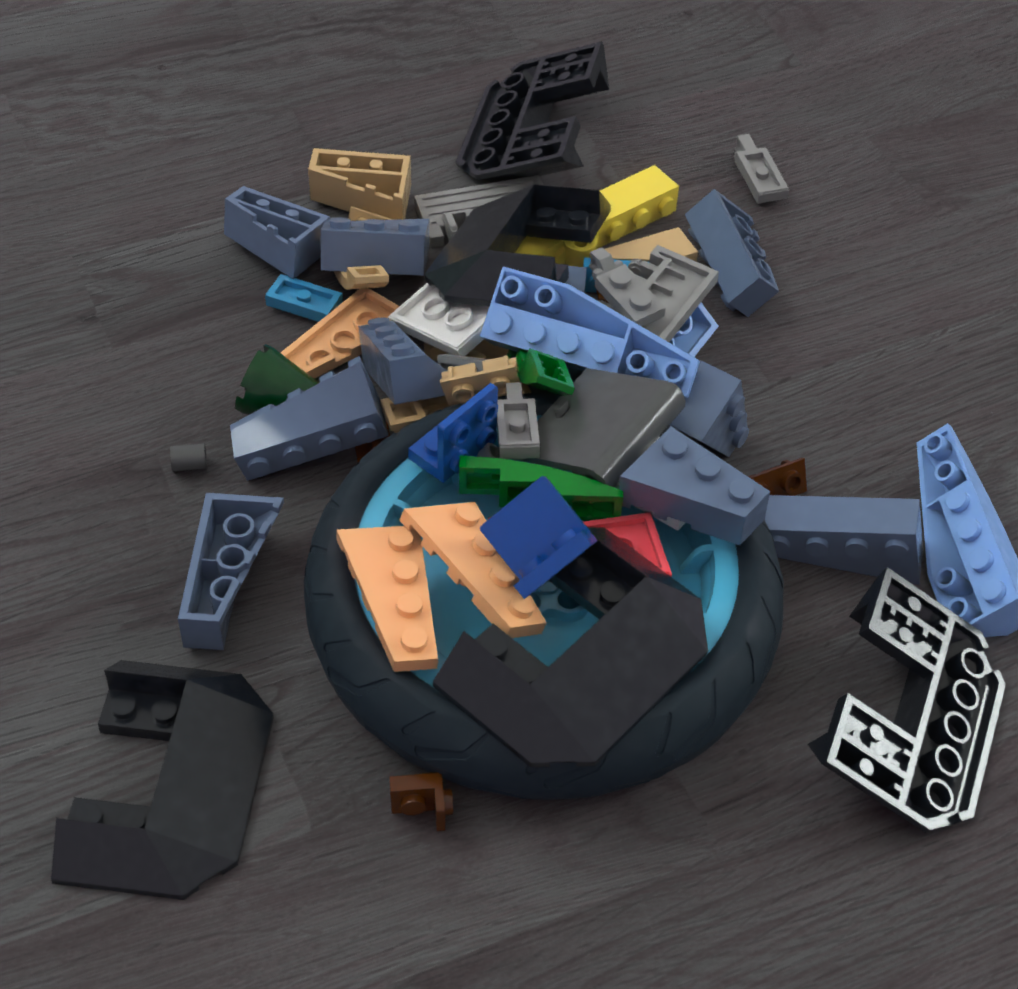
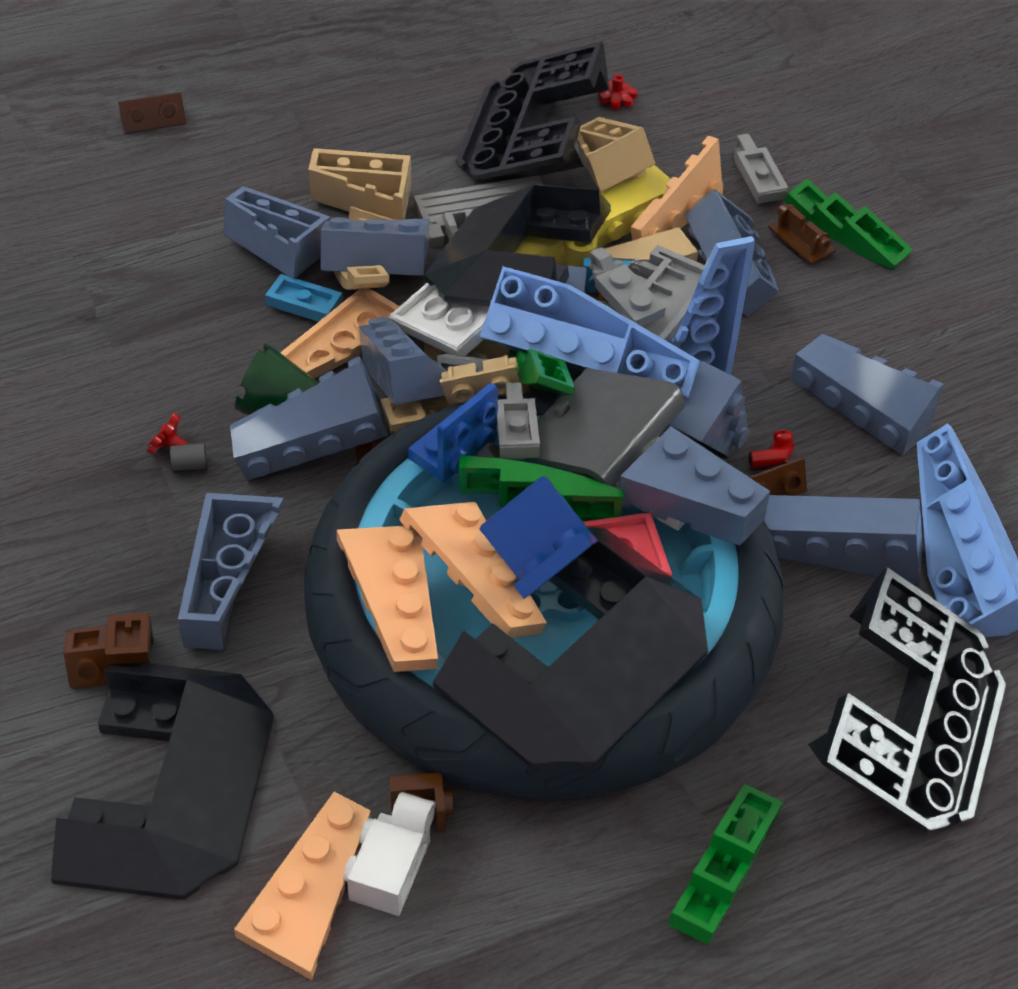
none -> reddish brown bracket [63,625,110,689]
none -> reddish brown bracket [105,613,154,665]
none -> reddish brown hinge [118,92,186,133]
none -> red plant [147,412,188,455]
none -> light nougat wing [234,792,371,980]
none -> white hinge [343,792,436,916]
none -> tan wedge [576,117,656,192]
none -> red plant [598,74,638,110]
none -> light nougat wing [631,136,723,241]
none -> green slope [668,784,783,946]
none -> light blue wedge [672,236,755,375]
none -> red arm [748,430,795,470]
none -> reddish brown hinge [768,203,836,264]
none -> green slope [783,178,913,270]
none -> sand blue wedge [790,334,944,456]

